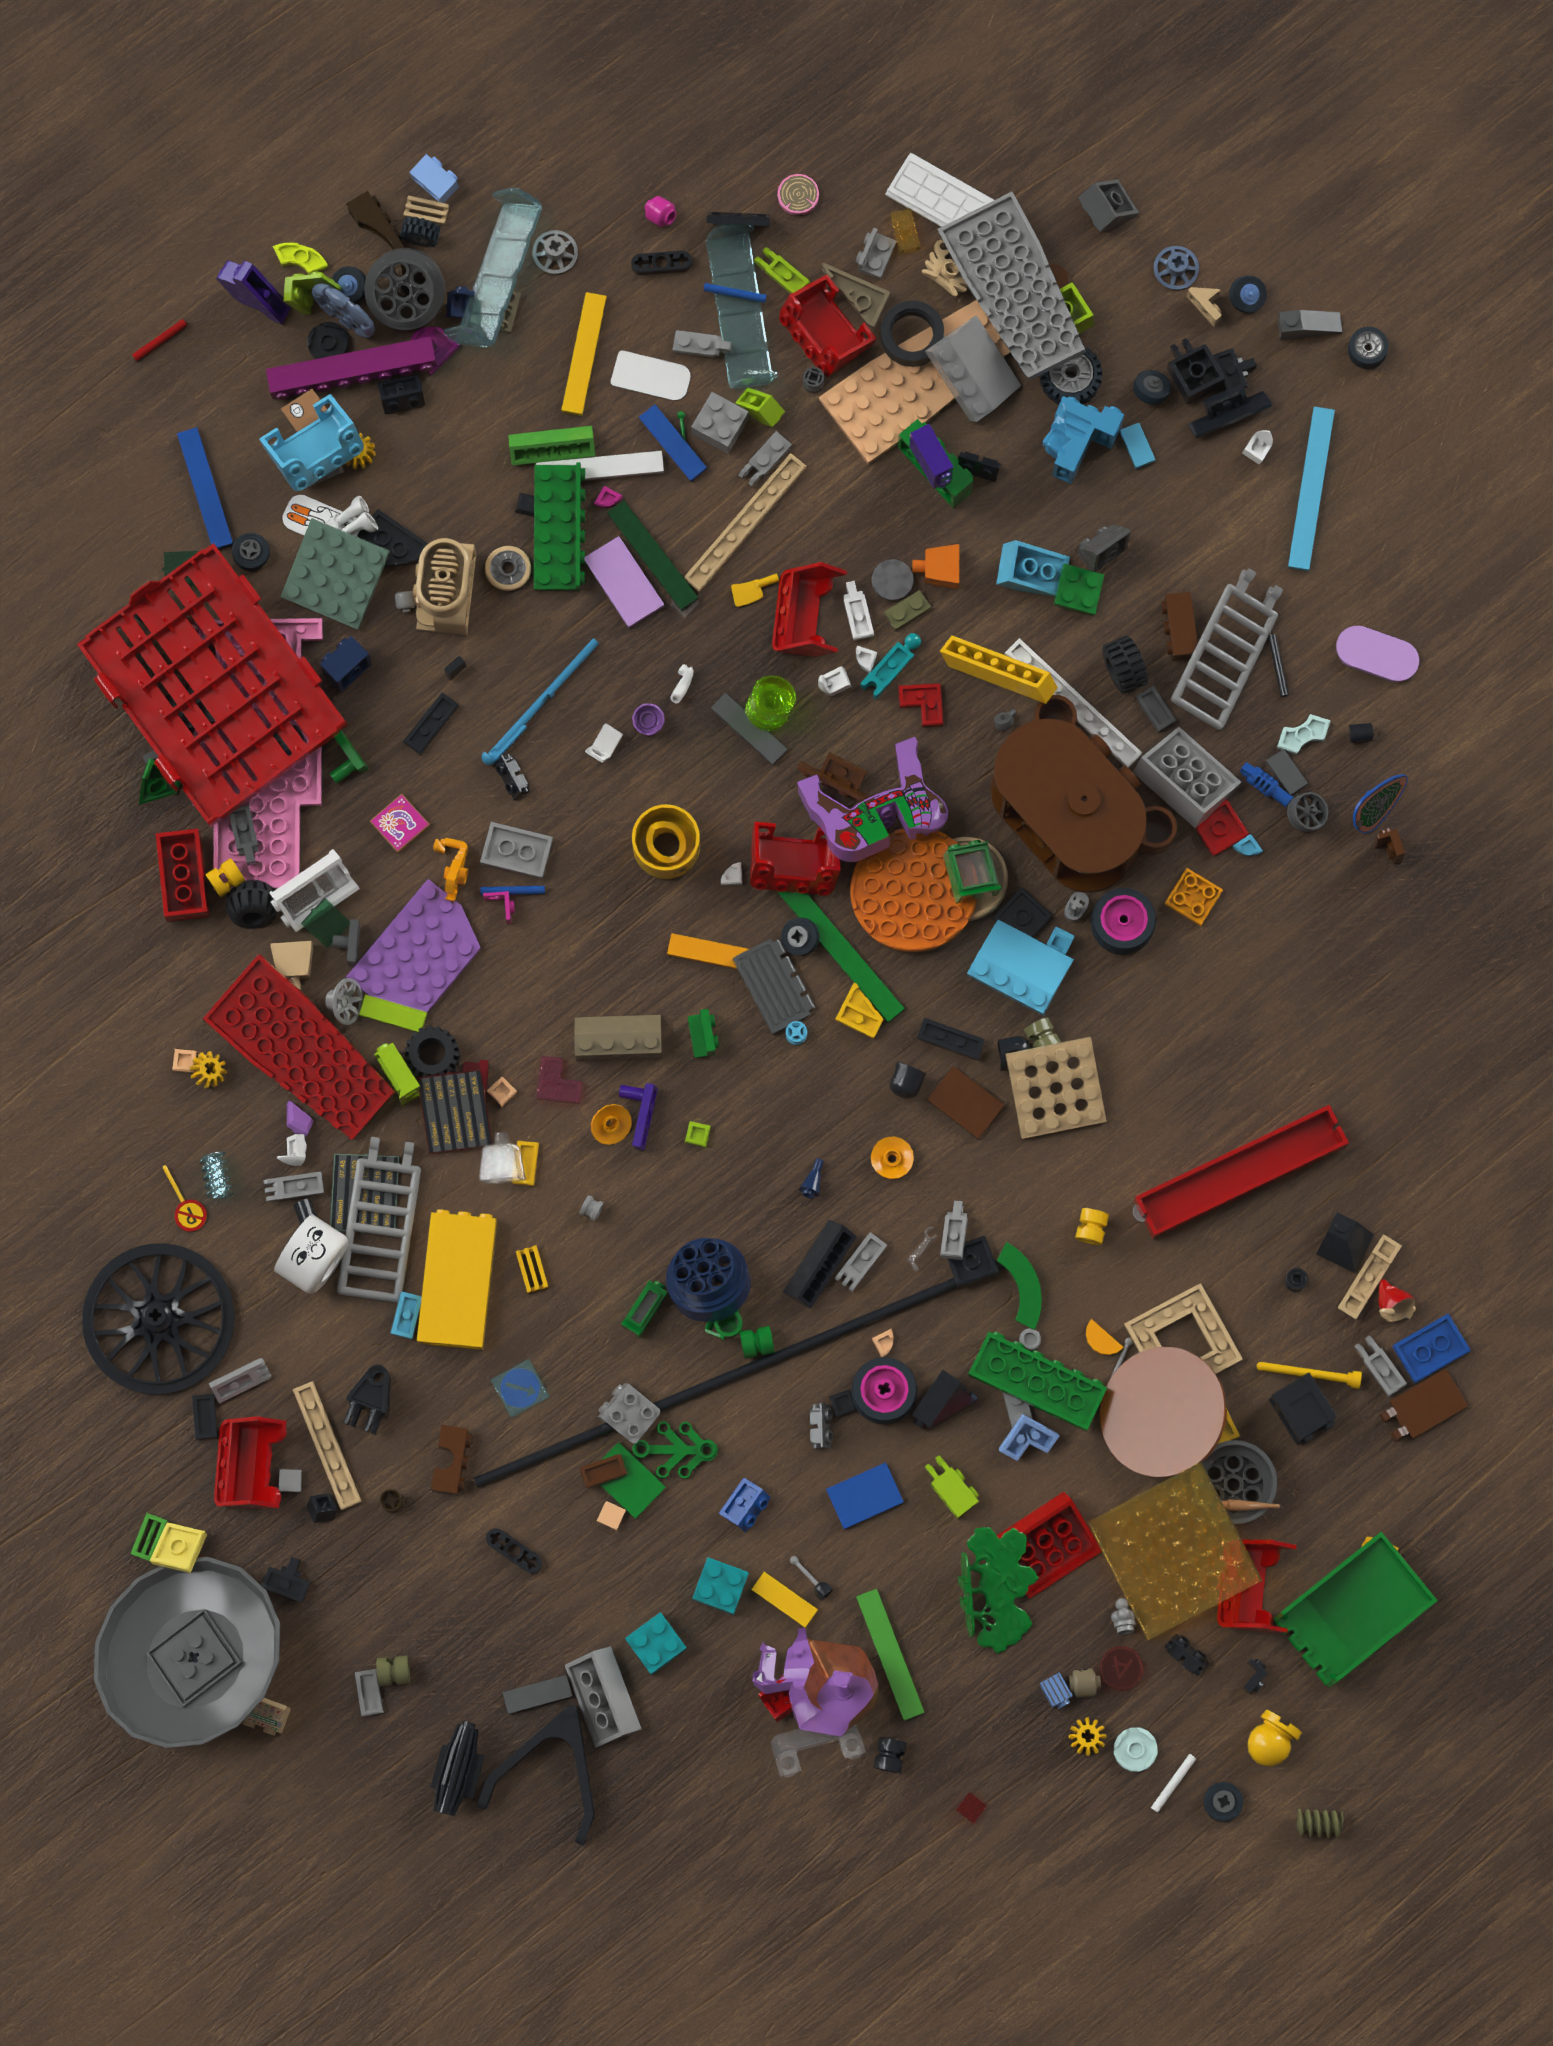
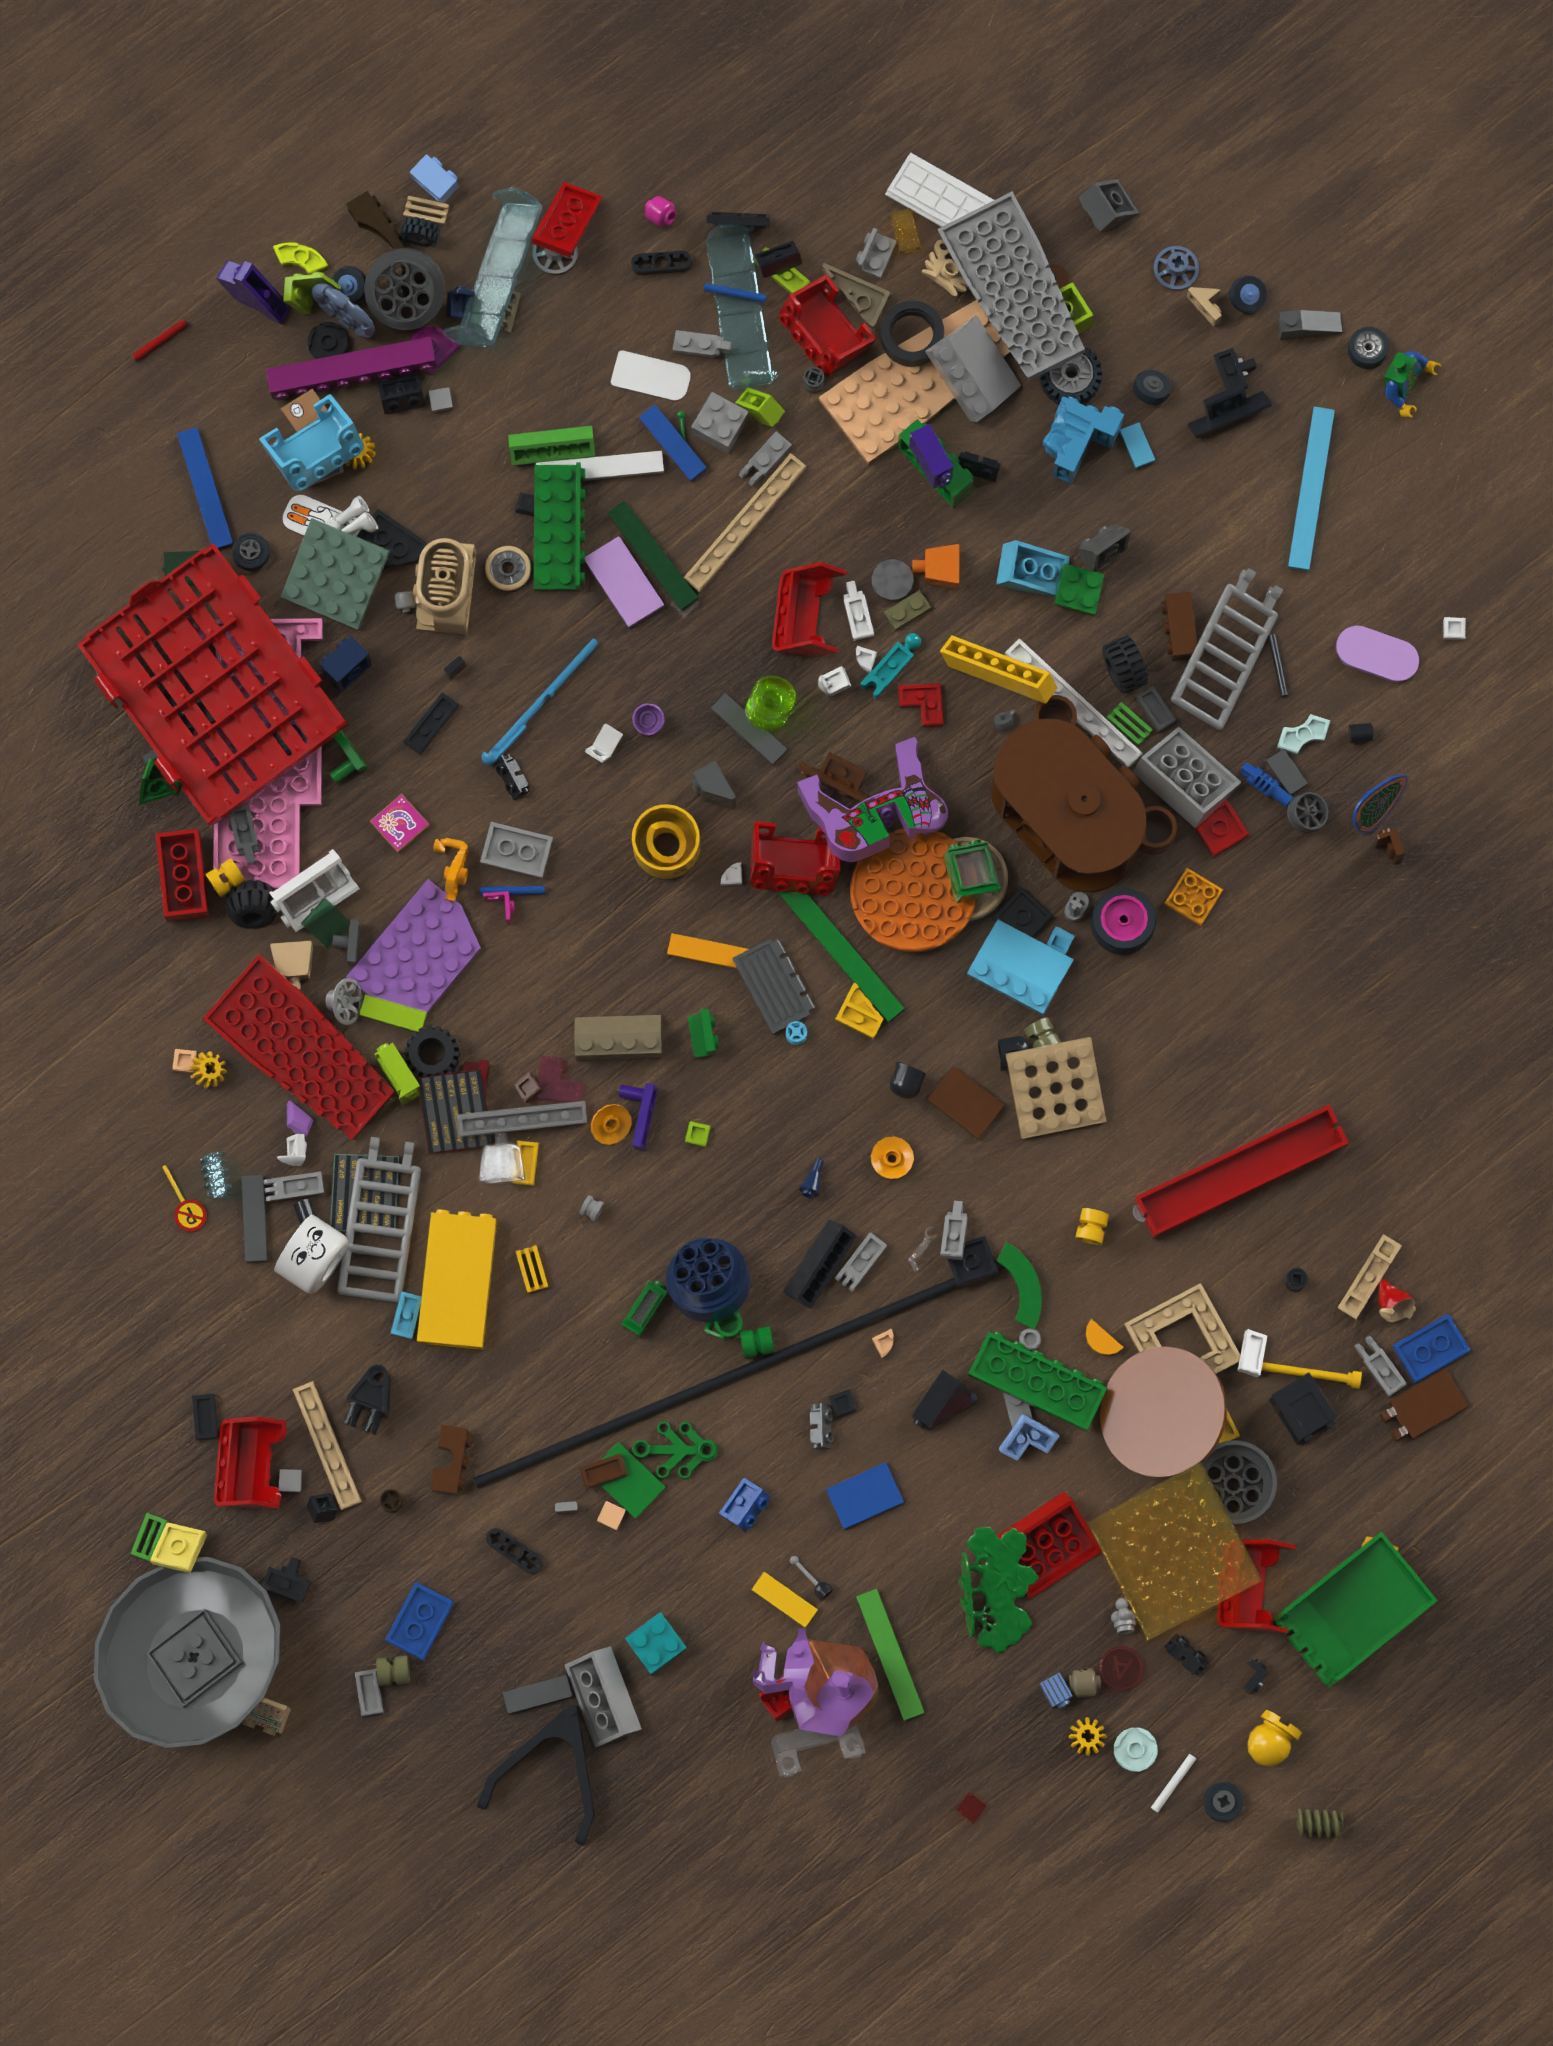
black wheel [82,1243,235,1395] -> none
light grey hinge [209,1358,271,1403] -> none
black plate [430,1721,485,1816] -> none
light nougat tile [487,1076,517,1107] -> none
clear light blue piece [491,1359,550,1418] -> none
yellow tile [562,292,607,416] -> none
dark pink tile [594,486,623,508] -> none
light grey bracket [598,1383,660,1443] -> none
white arm [670,664,694,704] -> none
teal brick [692,1557,749,1616] -> none
yellow piece [731,573,779,607] -> none
tile [777,174,819,215] -> none
black wheel [781,918,820,956] -> none
wheel [851,1357,917,1424] -> none
black wheel [873,1737,907,1774] -> none
black plate [917,1018,985,1061] -> none
lime hinge [925,1455,979,1520] -> none
light grey hinge [1111,1337,1133,1377] -> none
black hinge [1167,338,1226,404] -> none
medium nougat animal [1218,1499,1280,1511] -> none
medium azure tile [1233,834,1263,856] -> none
white plate [1242,430,1273,465] -> none
black slope [1316,1212,1374,1273] -> none
none -> dark grey tile [242,1175,268,1263]
none -> blue tile [385,1582,455,1661]
none -> light grey tile [429,387,453,413]
none -> light grey tile [456,1101,587,1137]
none -> reddish brown tile [513,1072,544,1103]
none -> red plate [532,182,602,257]
none -> light grey tile [555,1501,578,1514]
none -> dark grey slope [691,761,736,809]
none -> black slope [754,241,802,278]
none -> bright green tile [1107,702,1153,746]
none -> white tile [1238,1329,1267,1377]
none -> torso [1384,351,1441,418]
none -> white tile [1443,617,1465,640]

